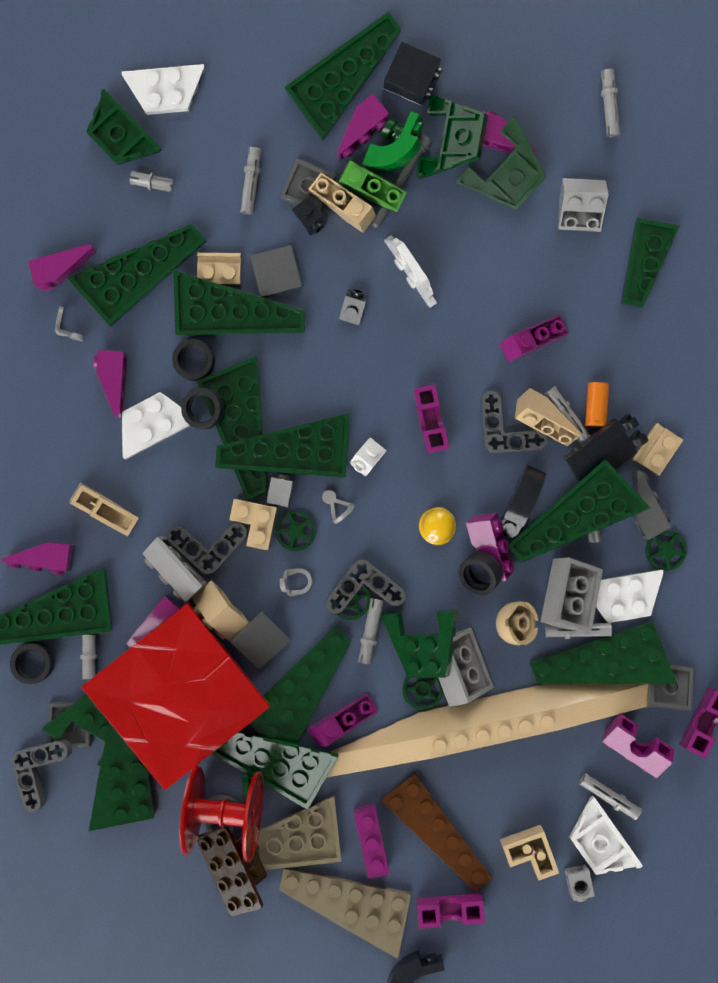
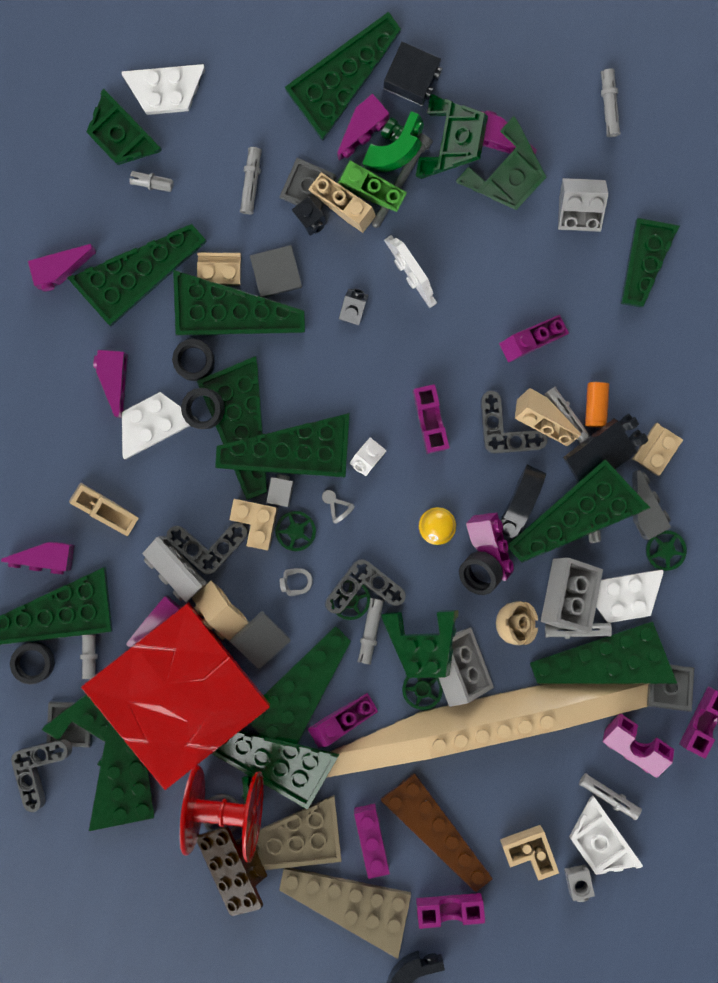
light grey piece [55,306,84,341] -> none

